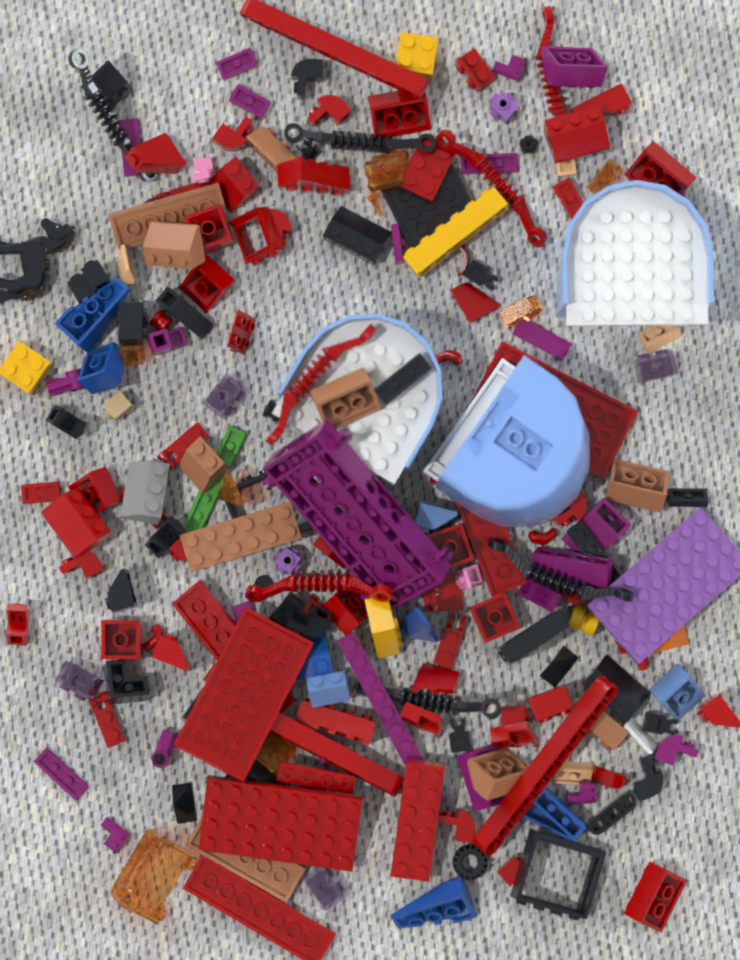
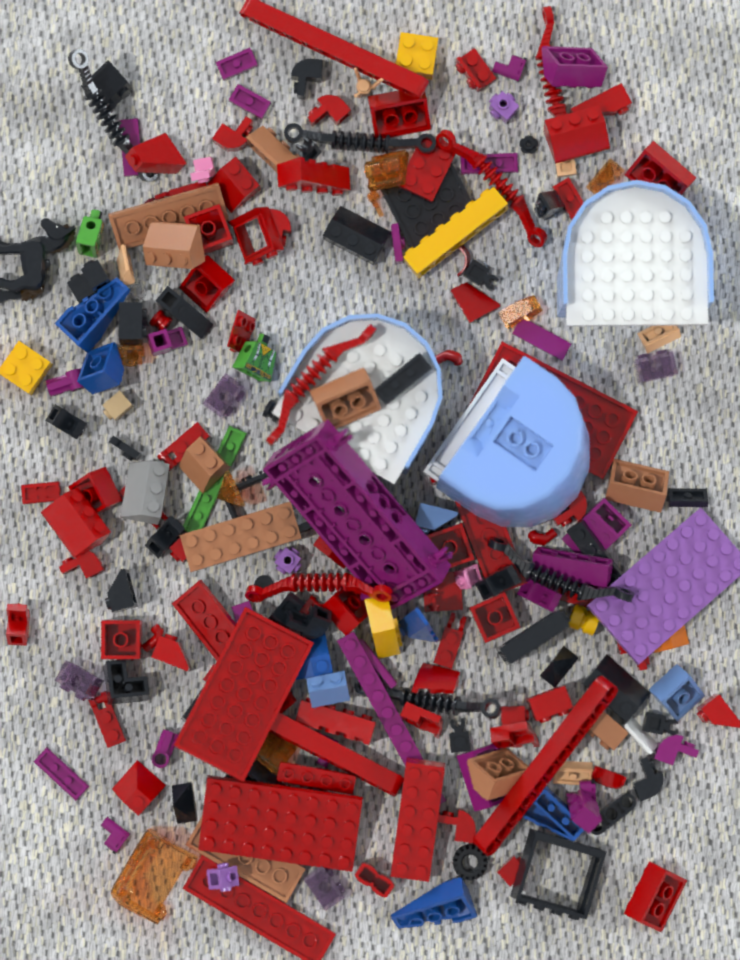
none -> bright green torso [76,210,104,258]
none -> black plate [109,436,142,461]
none -> red slope [112,760,166,816]
none -> medium lavender brick [207,863,239,892]
none -> bright green torso [232,334,276,382]
none -> light nougat plant [354,67,383,98]
none -> red brick [355,862,394,898]
none -> magenta tile [359,638,397,689]
none -> black brick [475,565,521,600]
none -> black slope [534,190,565,221]
none -> magenta brick [567,789,602,833]

